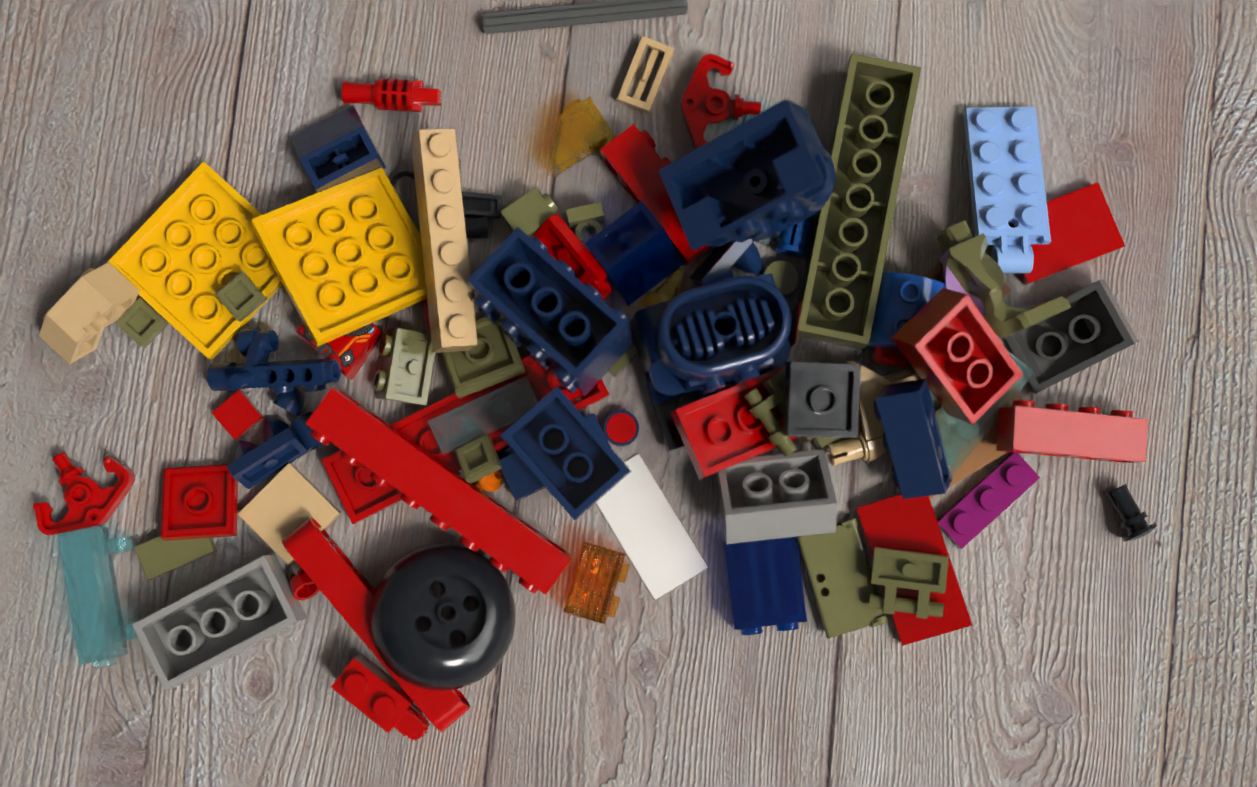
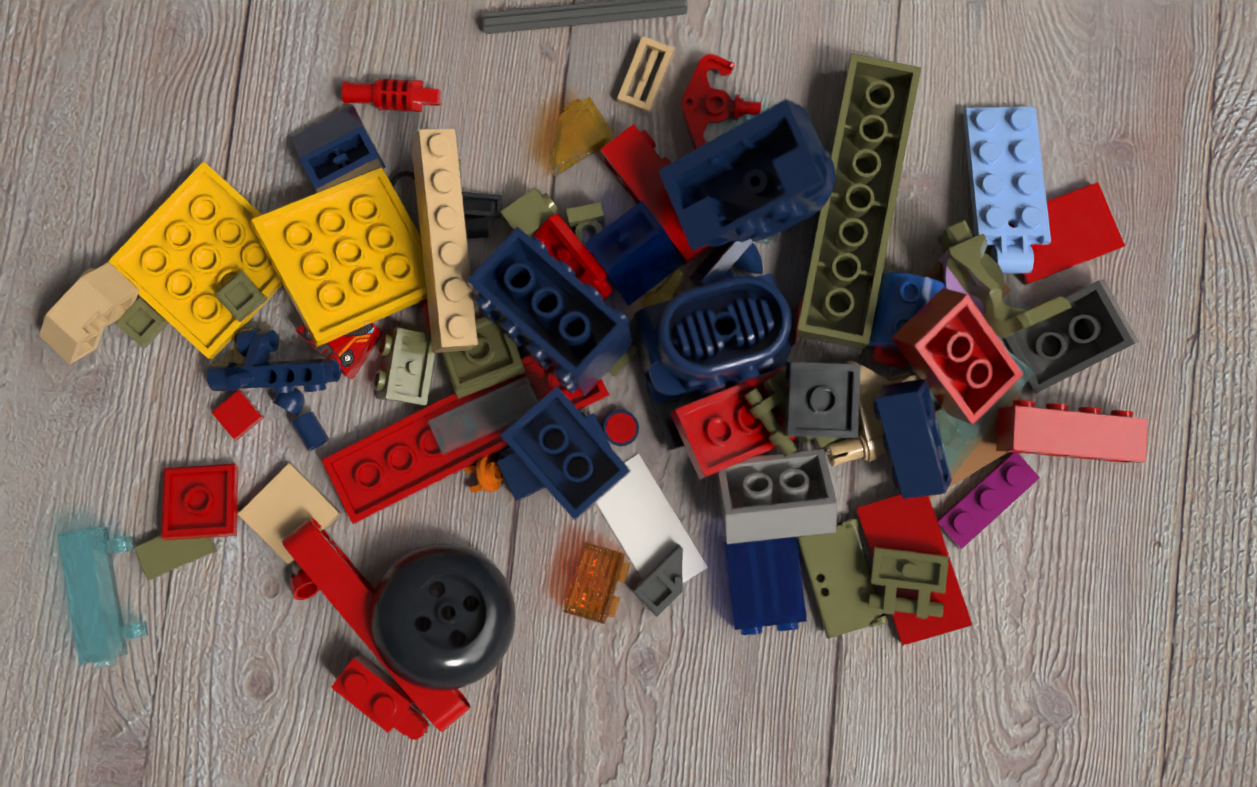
red piece [33,452,135,535] -> none
light grey brick [132,554,307,691] -> none
dark blue tile [227,416,308,489] -> none
red brick [305,386,572,595] -> none
olive tile [454,434,502,484] -> none
olive tile [764,261,799,297] -> none
blue hinge [775,217,814,258] -> none
black pin [1105,484,1157,542] -> none
none -> dark grey tile [632,544,683,617]

